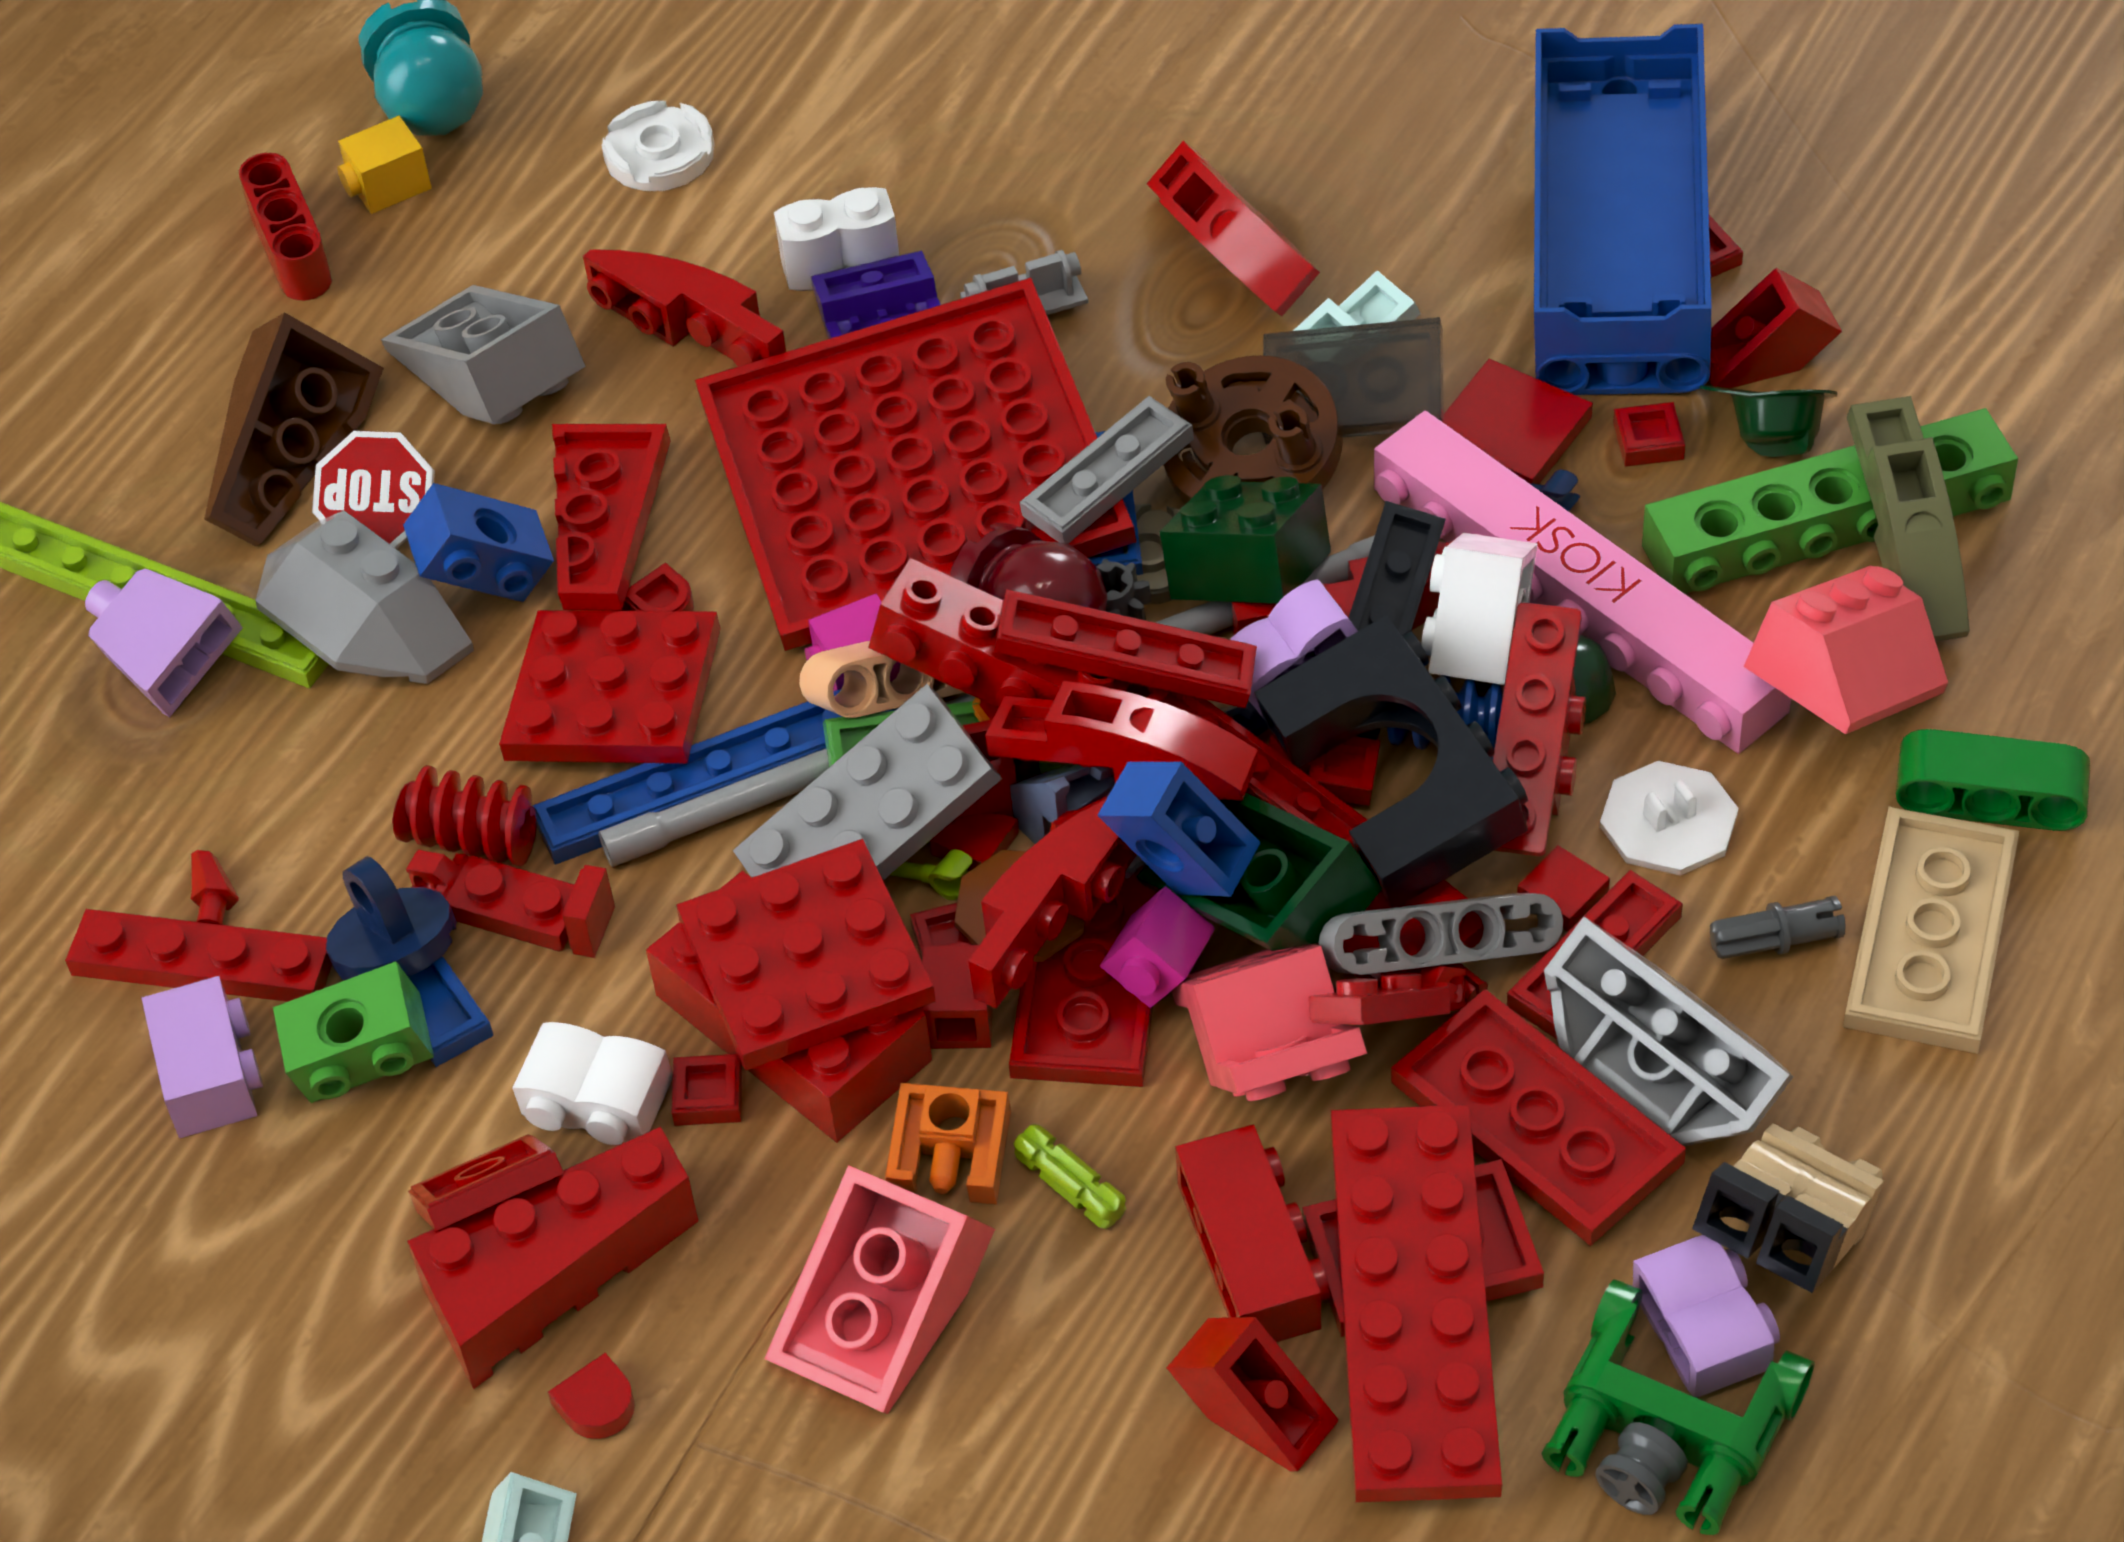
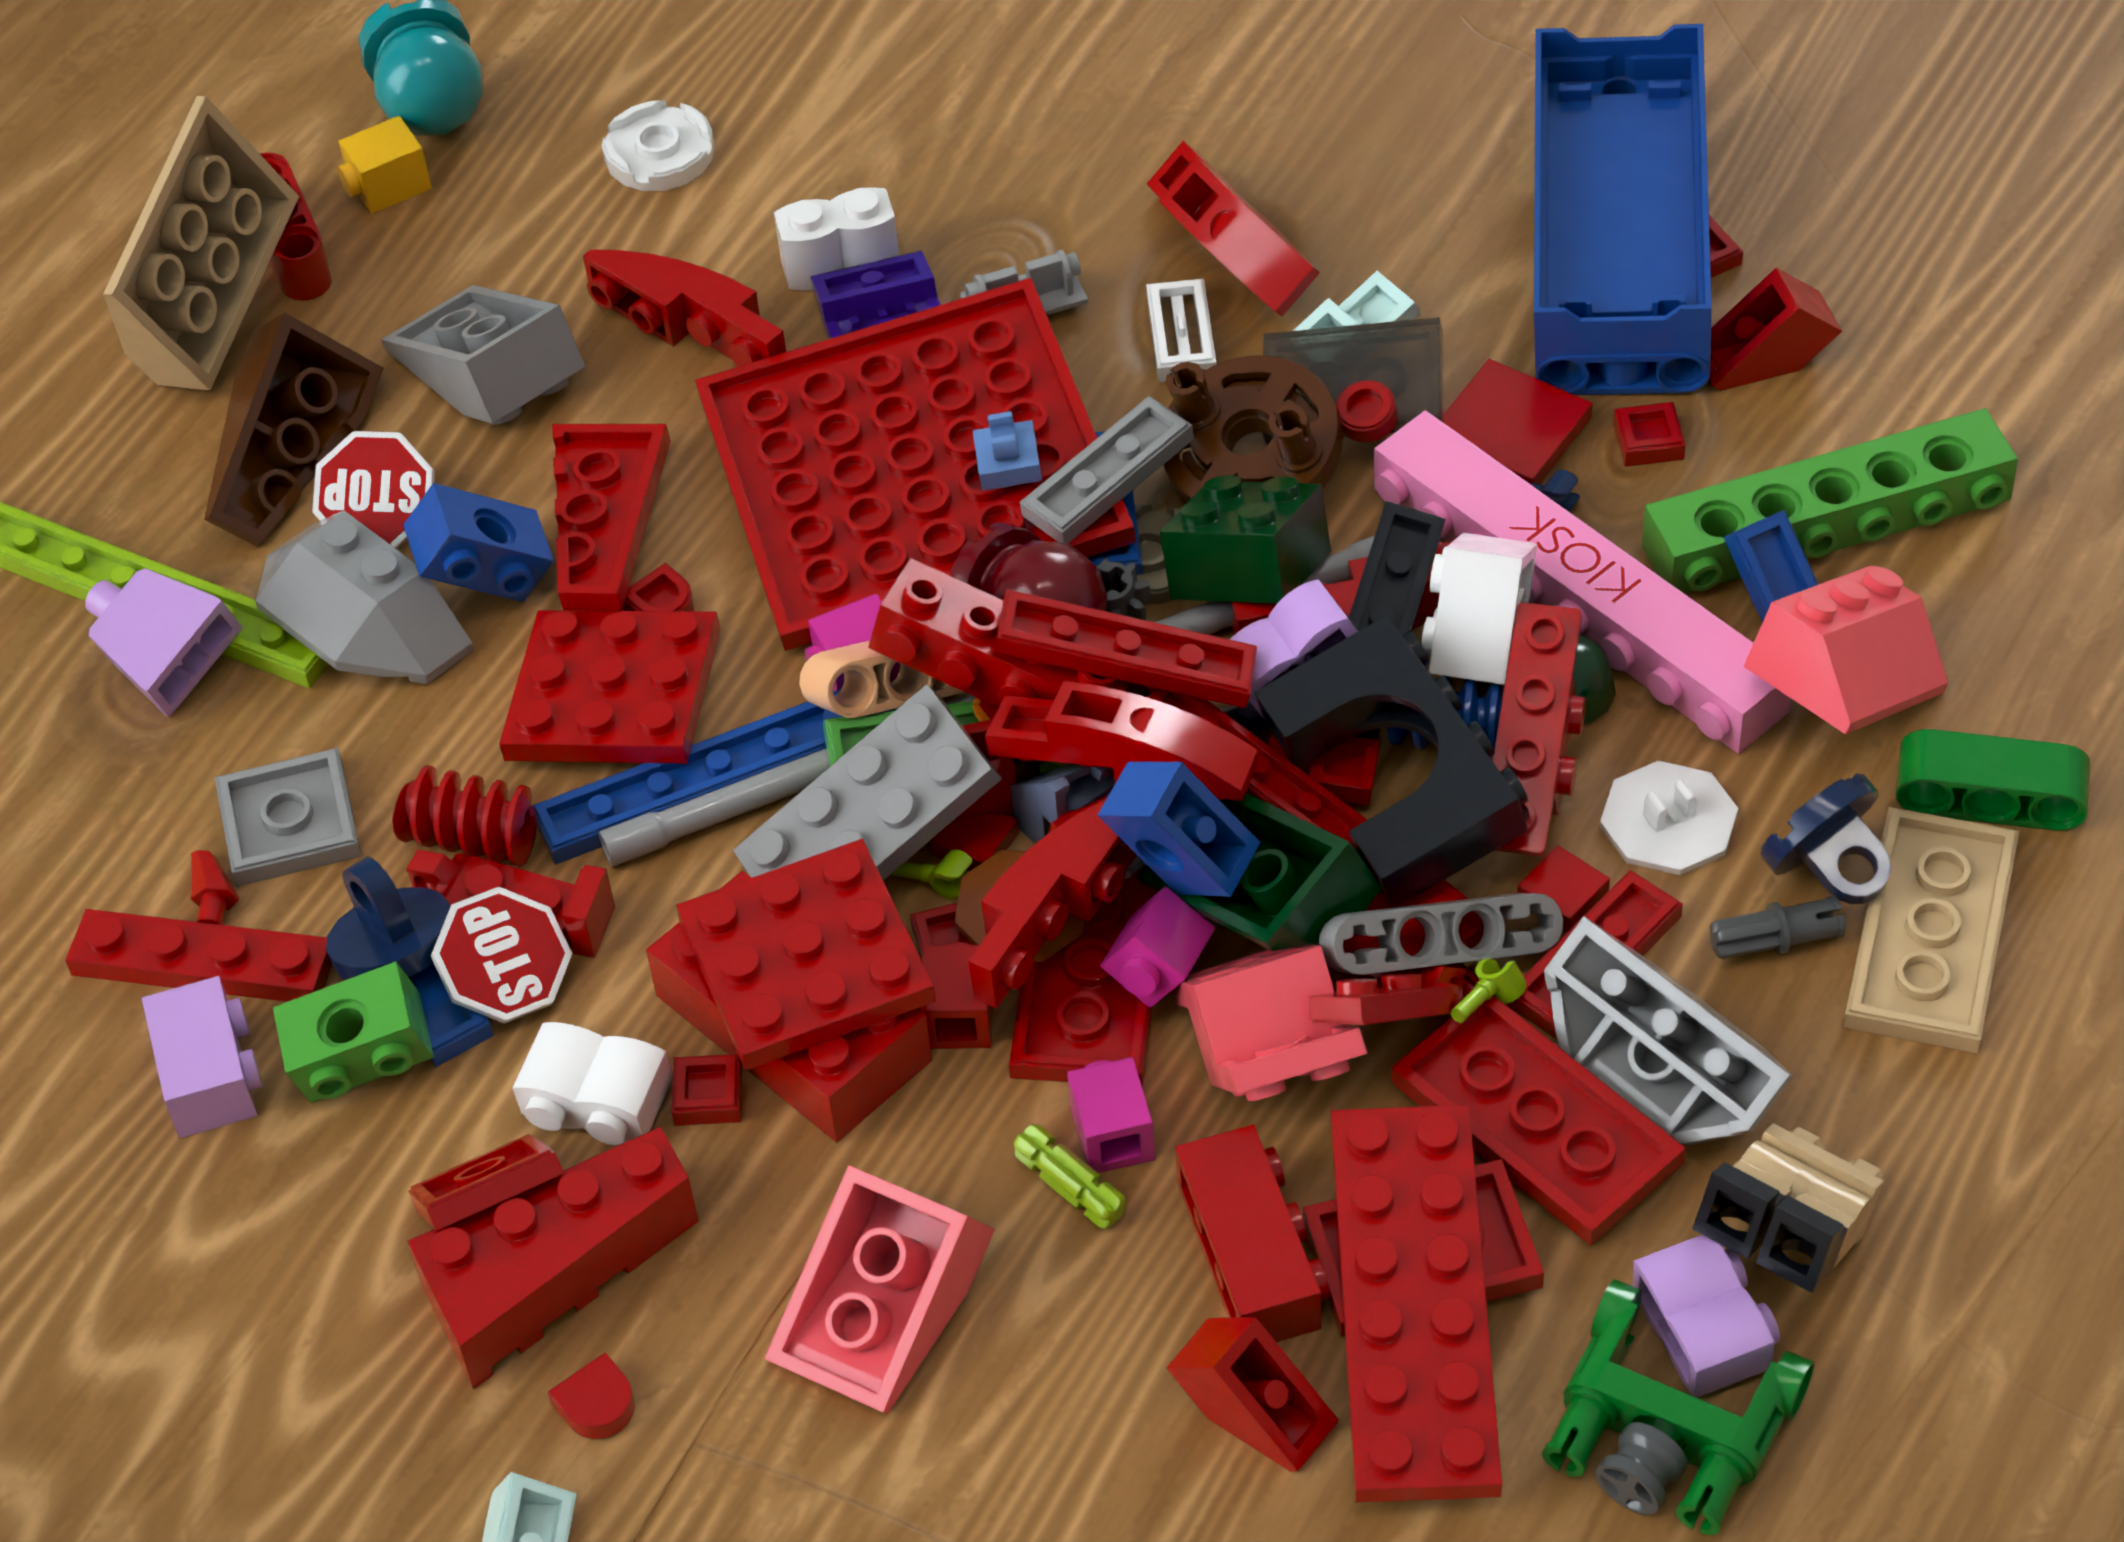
orange brick [885,1083,1011,1205] -> none
dark green piece [1700,385,1837,457] -> none
olive slope [1846,396,1970,642] -> none
none -> tan slope [103,96,299,390]
none -> light grey tile [214,748,362,887]
none -> piece [431,887,572,1024]
none -> medium blue tile [973,411,1042,491]
none -> dark pink brick [1067,1057,1155,1173]
none -> white tile [1146,279,1216,382]
none -> red tile [1335,380,1398,443]
none -> lime hand [1451,958,1526,1023]
none -> blue tile [1723,510,1818,623]
none -> dark blue tile [1760,773,1891,904]

